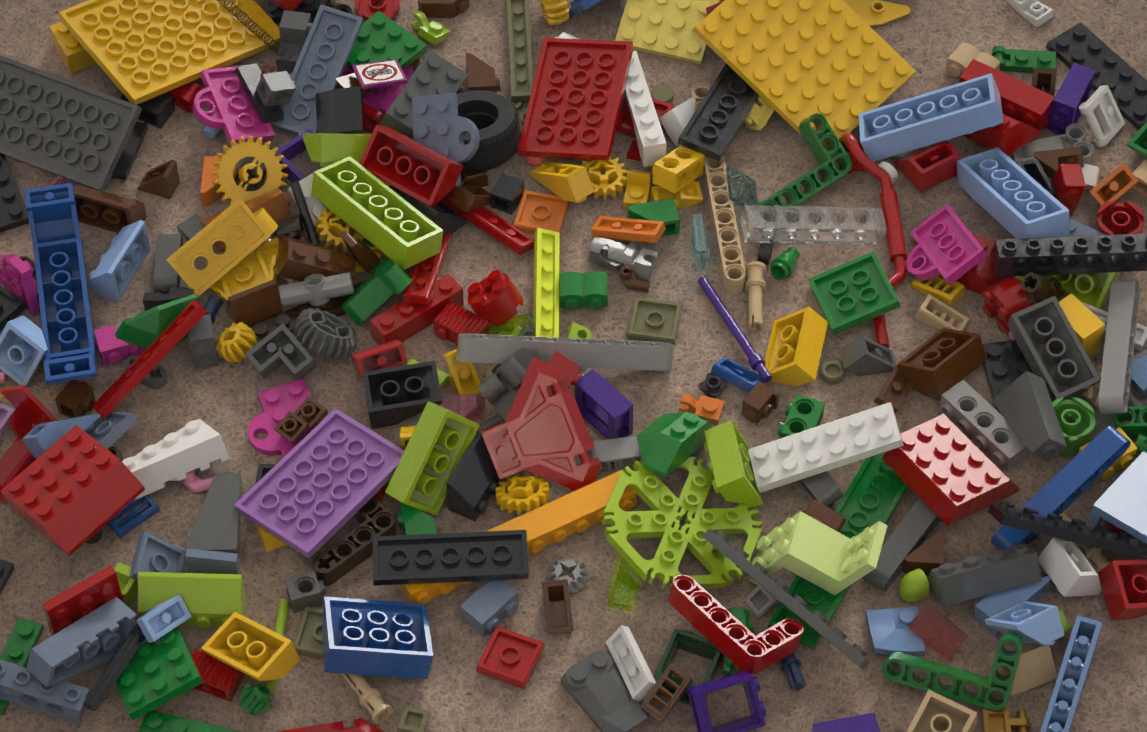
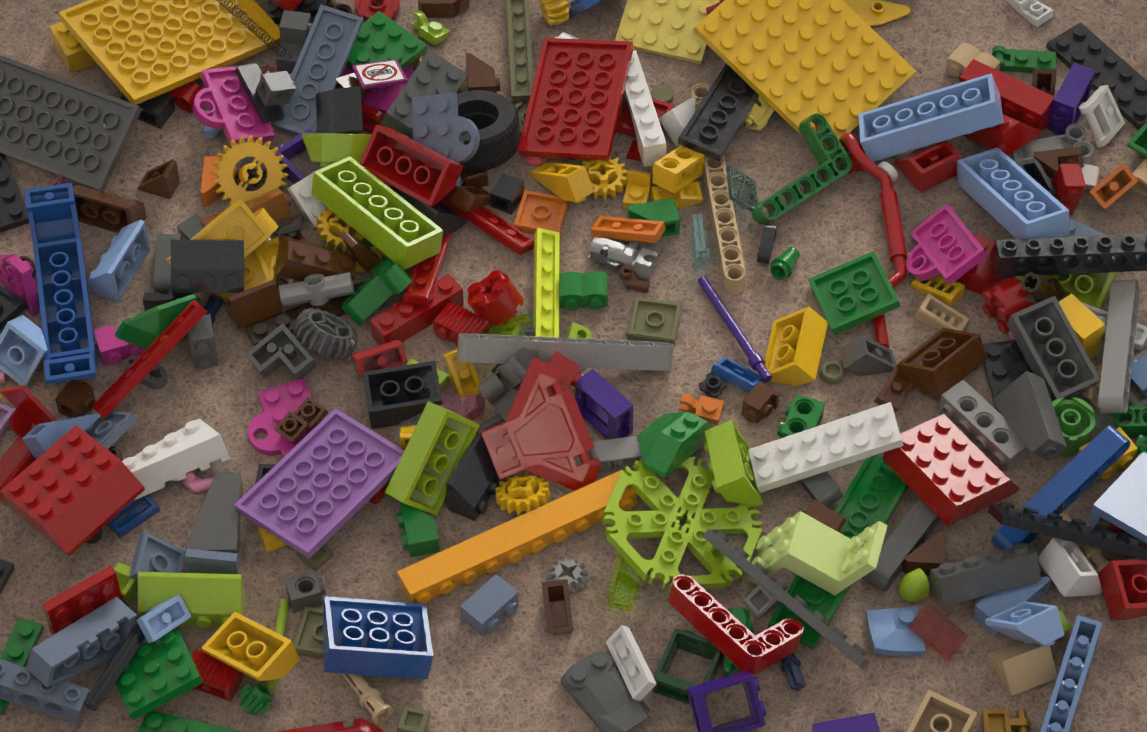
black tile [111,121,148,180] -> none
yellow gear [215,322,258,364] -> none
black bar [290,181,321,245] -> none
dark brown beam [313,496,396,586] -> none
black plate [373,530,529,586] -> none
red plate [476,626,544,689] -> none
reddish brown slope [640,663,694,723] -> none
clear brick [740,205,887,245] -> none
tan pin [745,261,766,330] -> none
green beam [882,631,1023,710] -> none
red brick [1094,200,1144,235] -> none
none -> black slope [171,239,244,293]

